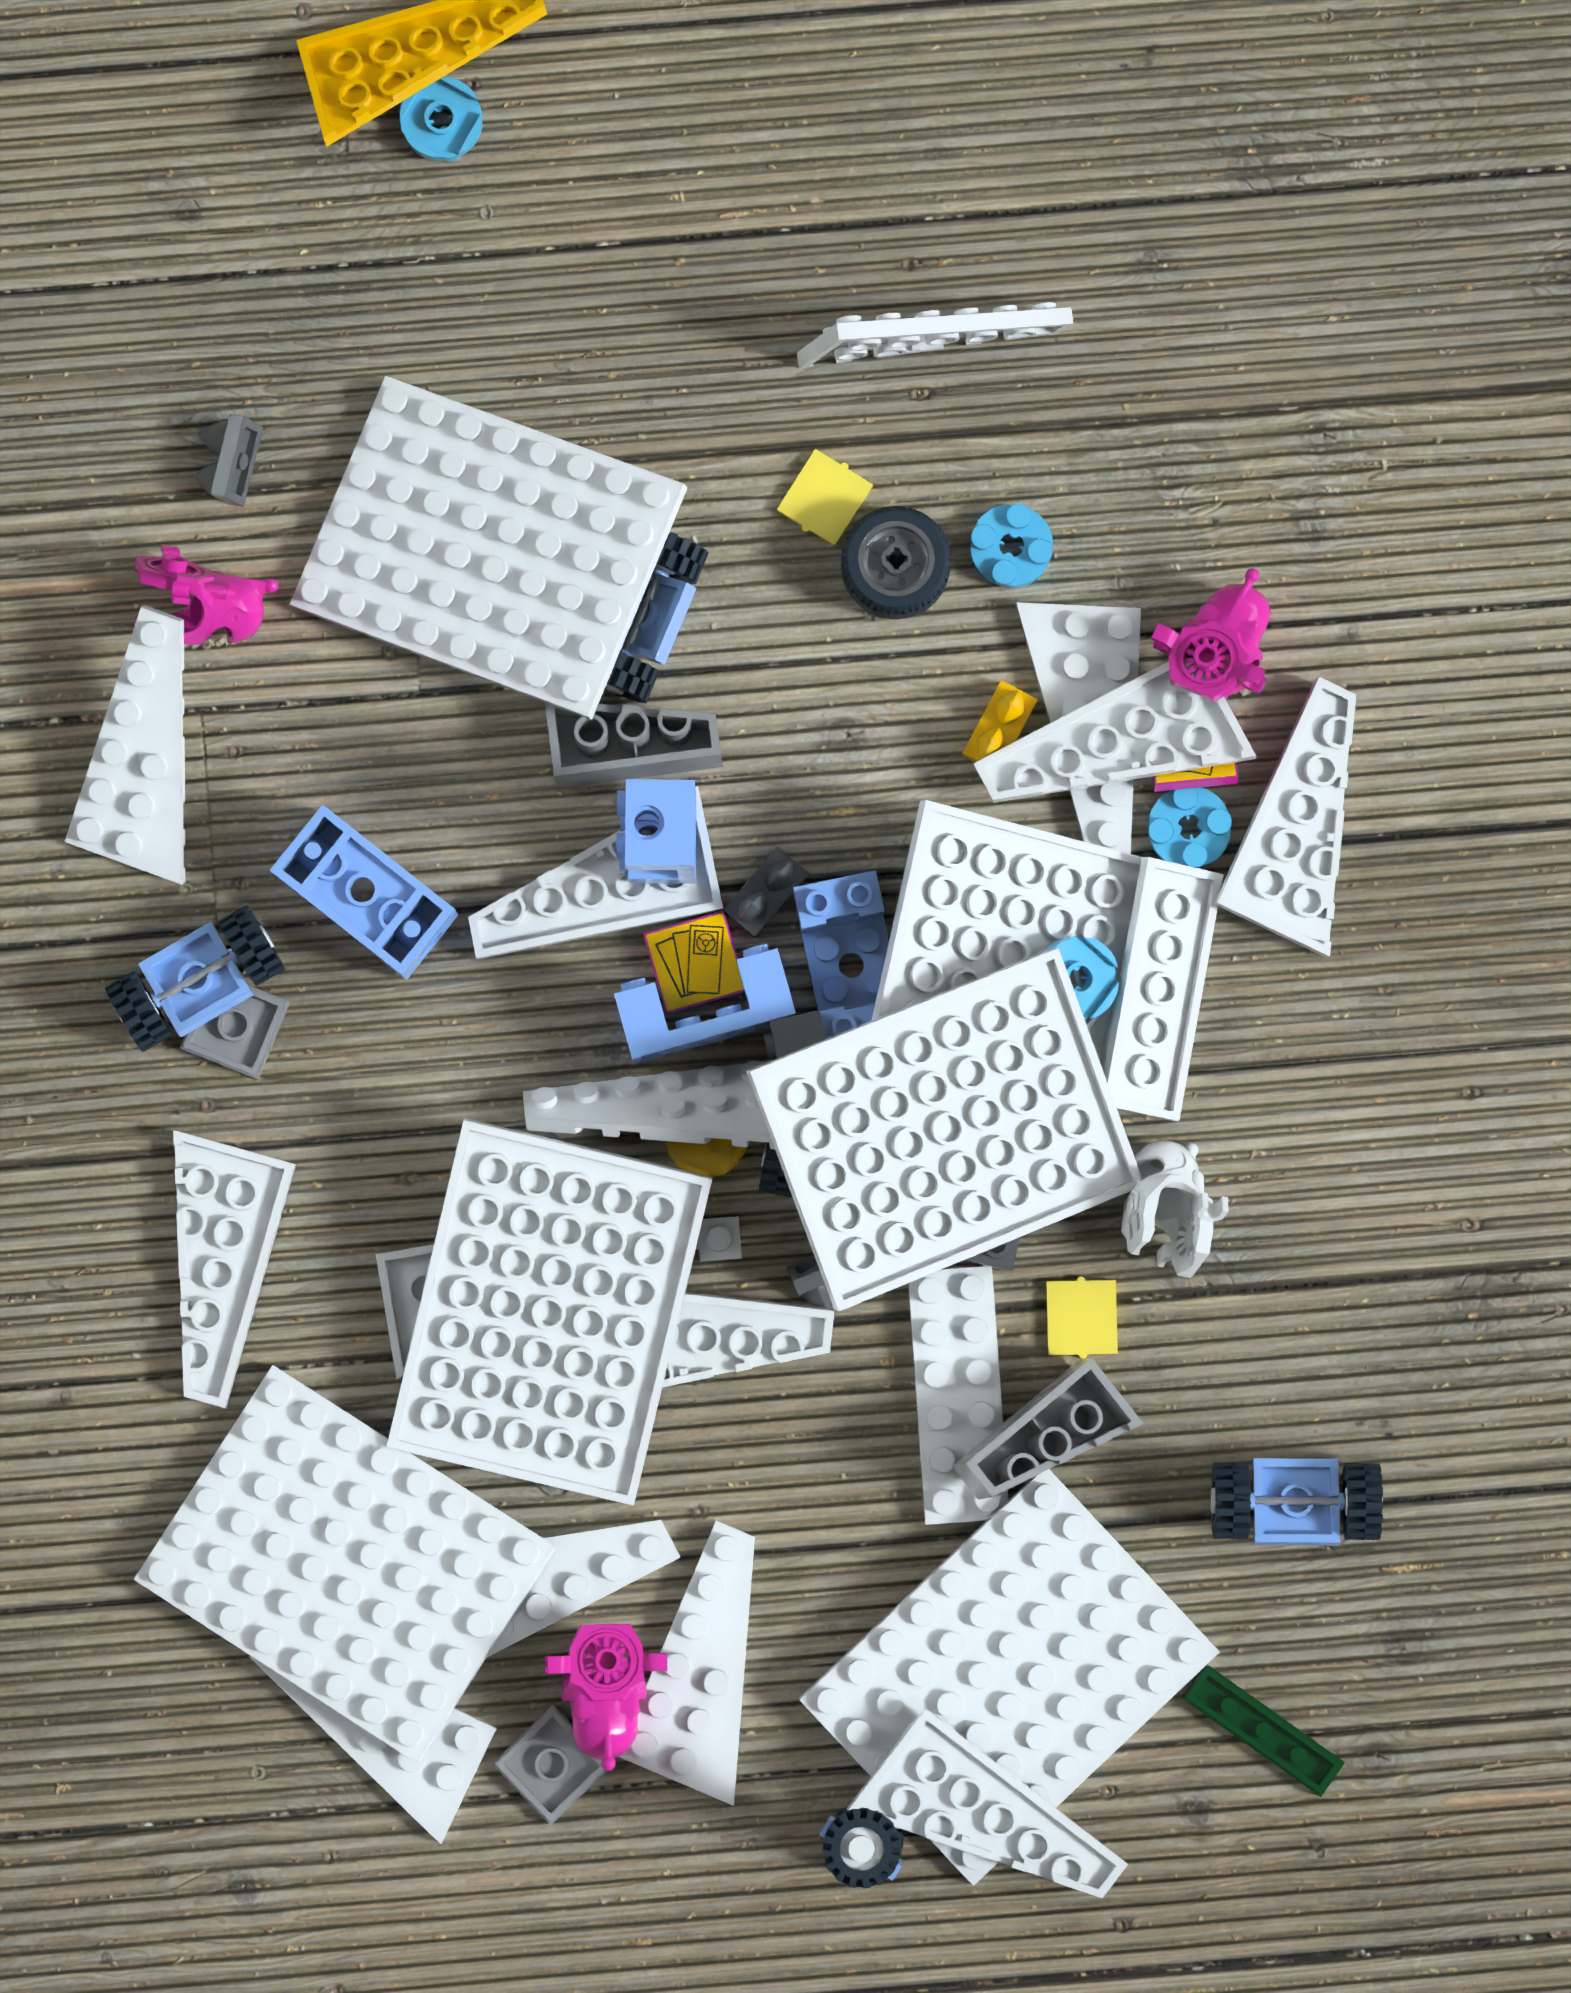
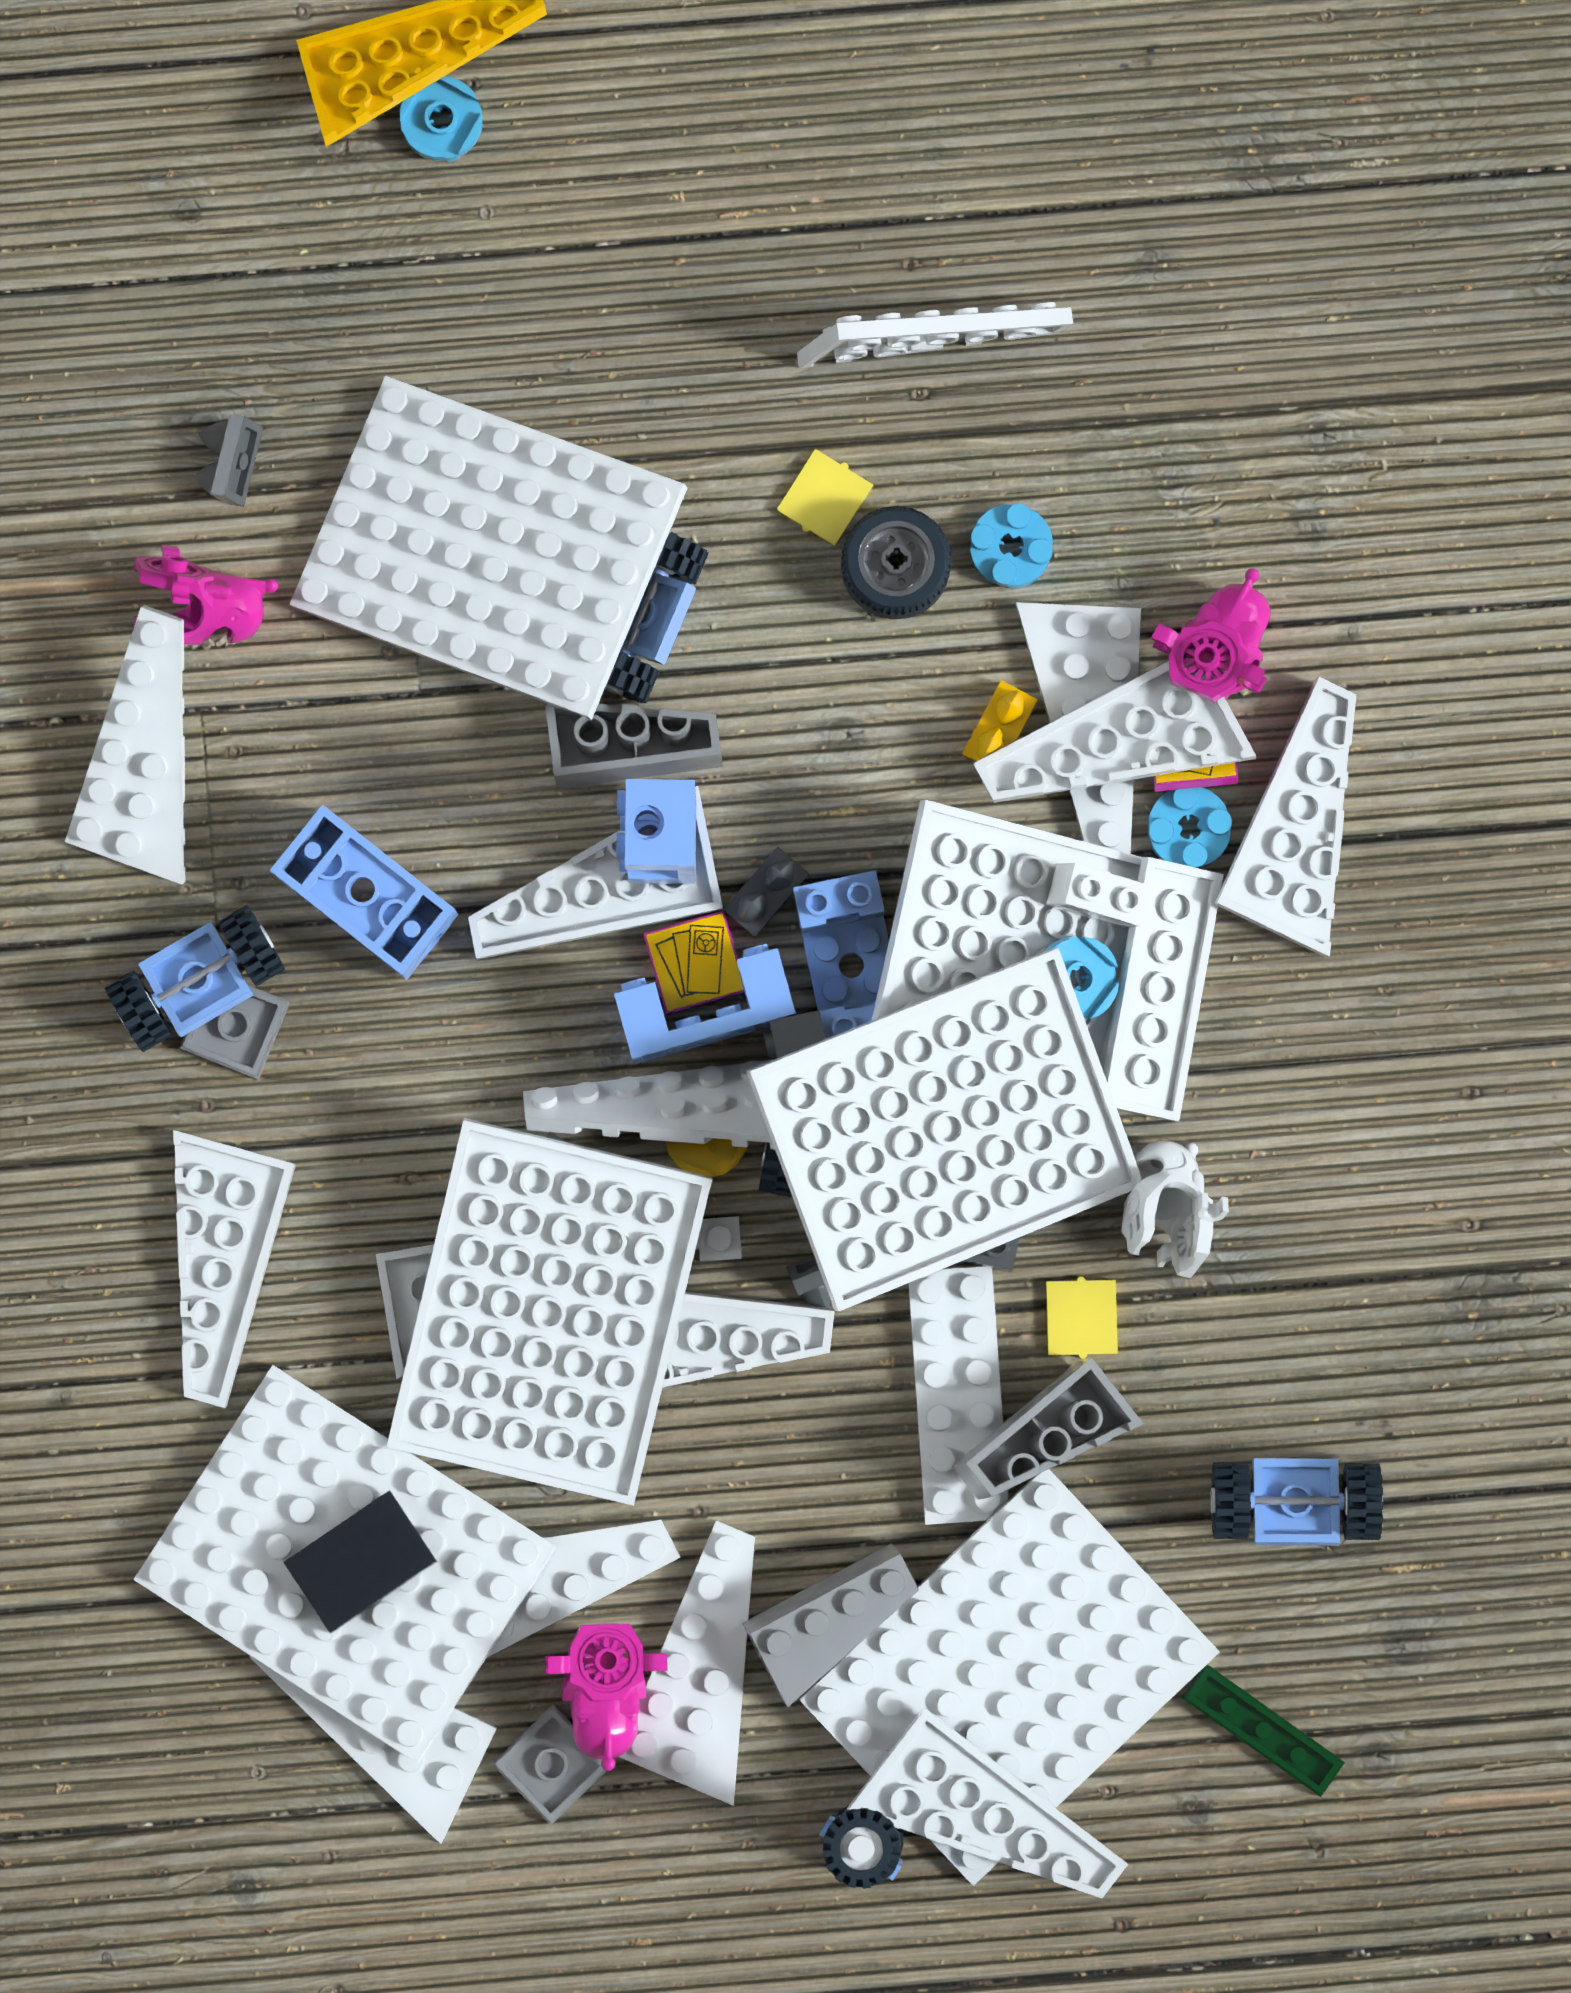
none -> black tile [283,1490,438,1634]
none -> light grey wedge [742,1544,919,1707]
none -> white brick [1046,862,1151,928]

